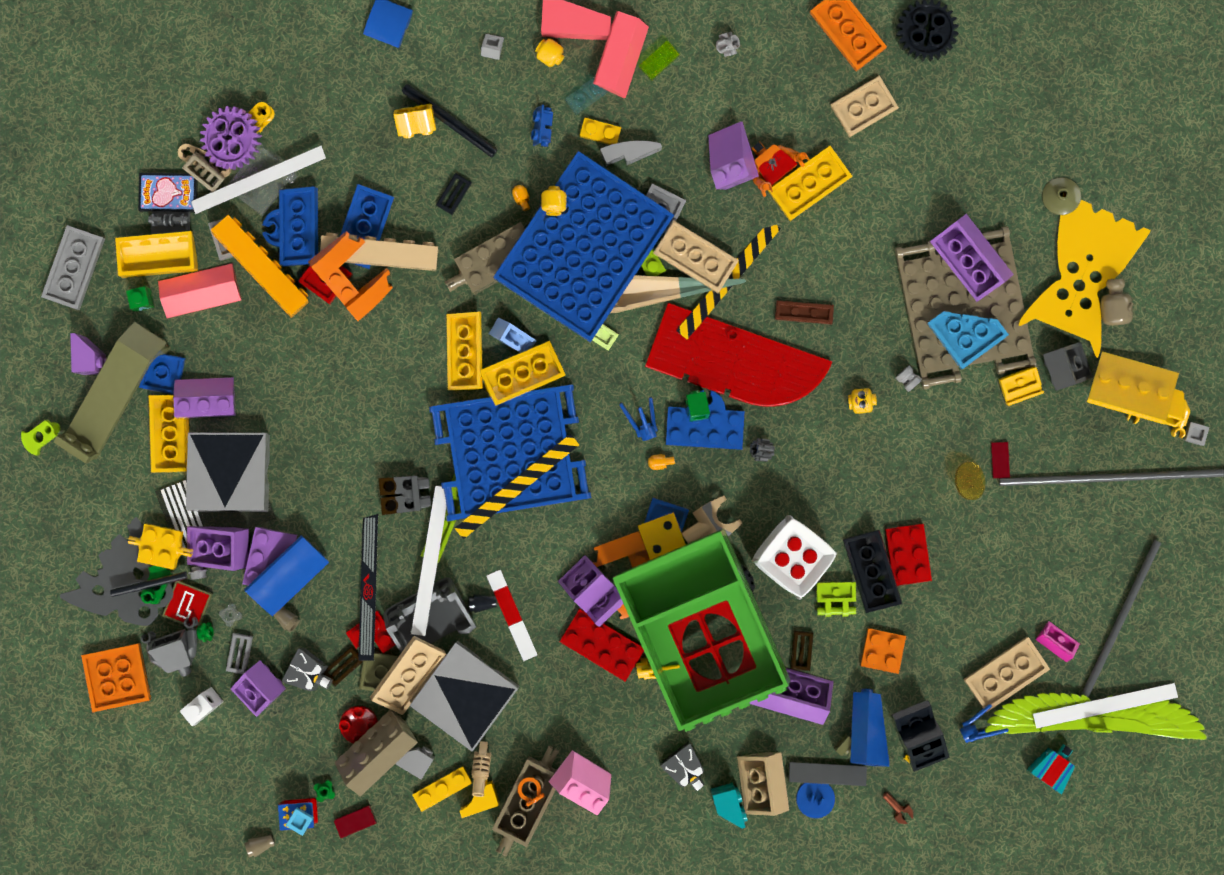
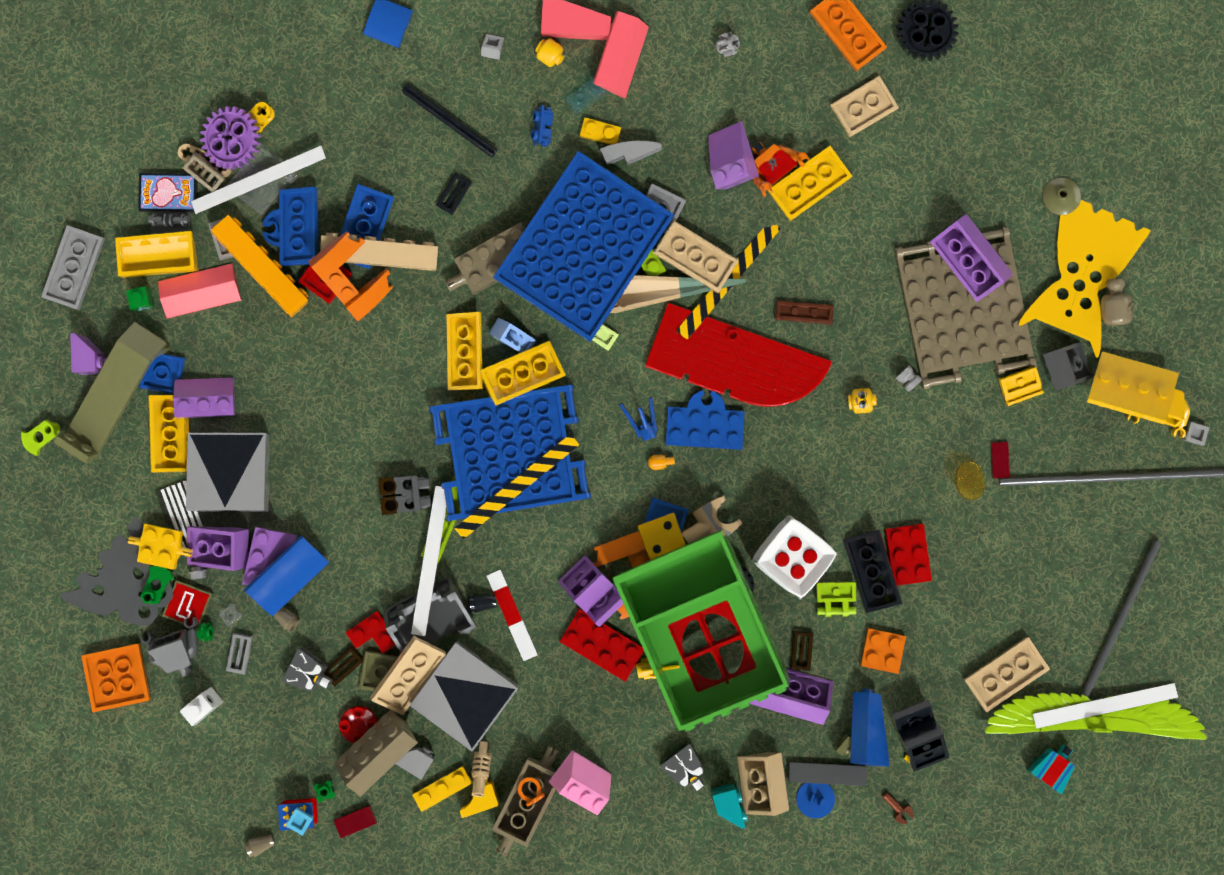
black bar [110,571,188,597] -> none
medium lavender slope [231,660,286,717] -> none
black sticker [359,514,378,661] -> none
yellow brick [394,104,436,138] -> none
light orange cylinder [512,185,530,211] -> none
yellow head [541,186,567,216] -> none
clear neon green plate [639,41,680,81] -> none
green brick [685,390,710,422] -> none
dark grey gear [750,438,775,462] -> none
dark azure plate [927,311,1009,370] -> none
blue plant [960,704,1009,743] -> none
dark pink slope [1036,621,1080,662] -> none

